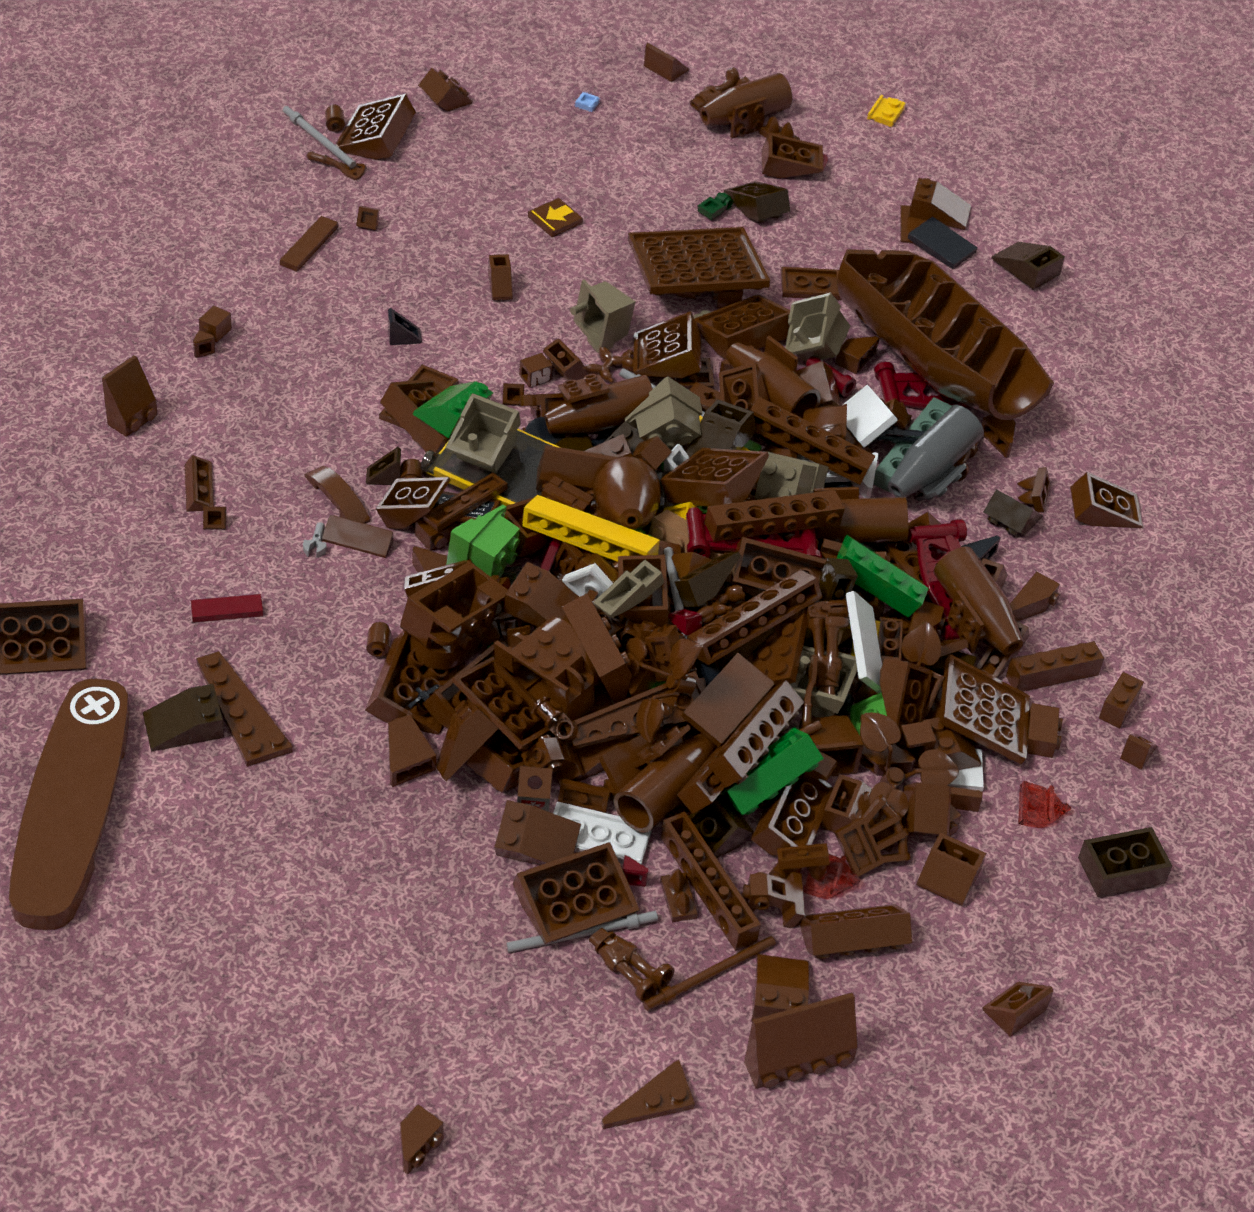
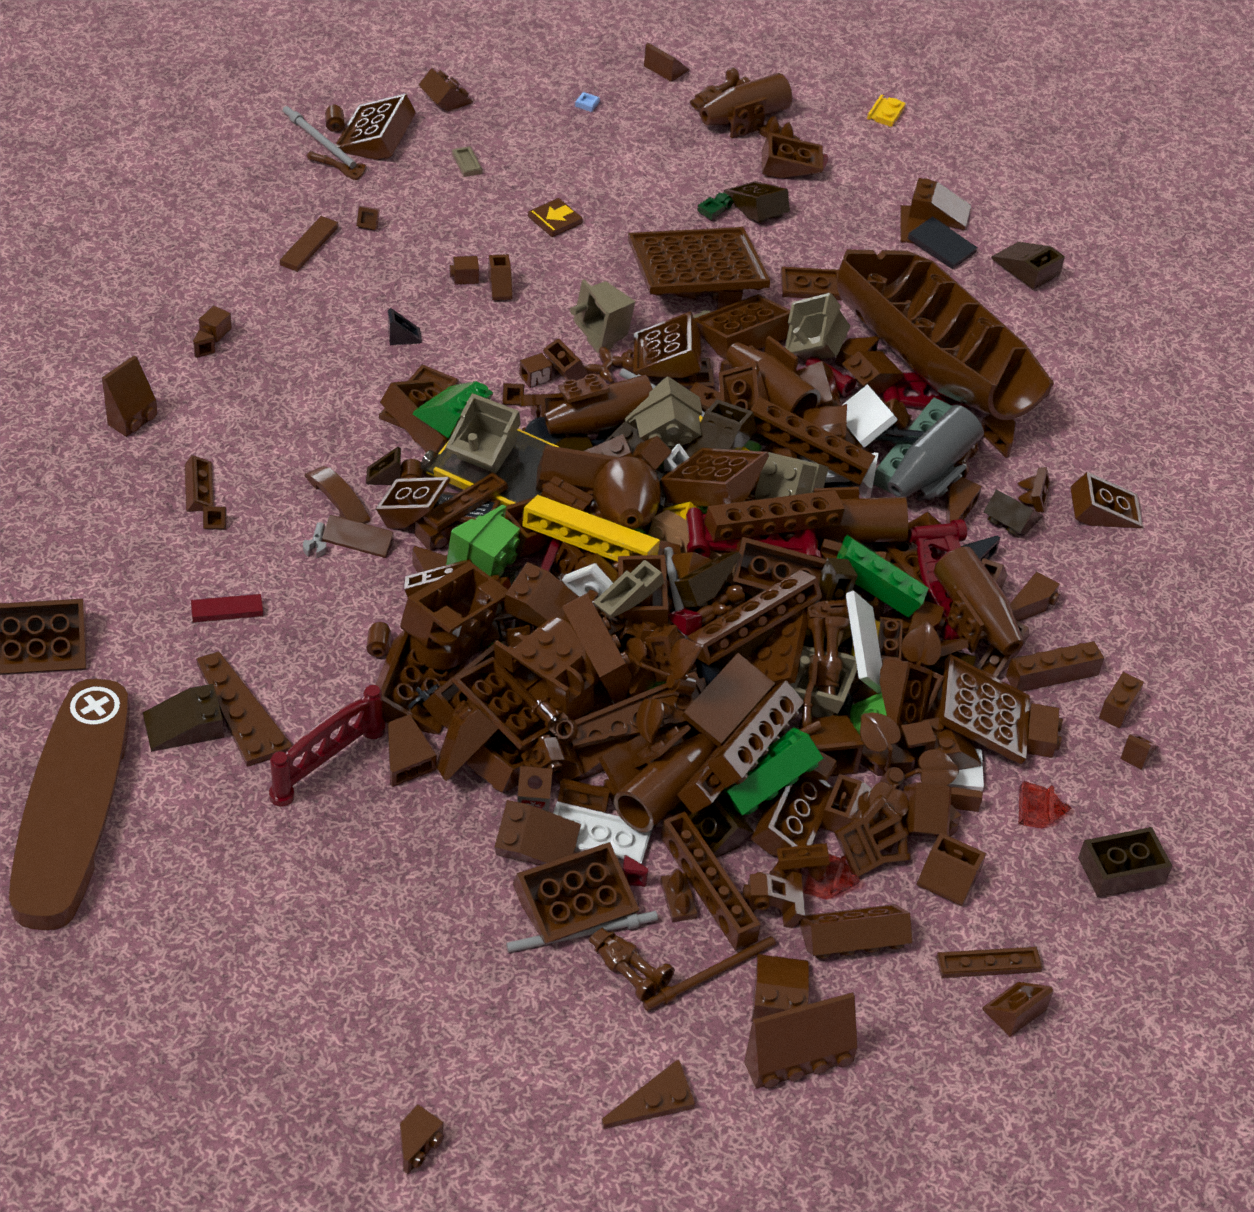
none -> dark red piece [269,685,385,807]
none -> reddish brown brick [449,256,479,285]
none -> dark tan tile [452,146,482,177]
none -> reddish brown slope [842,351,905,396]
none -> reddish brown tile [936,946,1043,978]
none -> reddish brown slope [945,477,982,523]

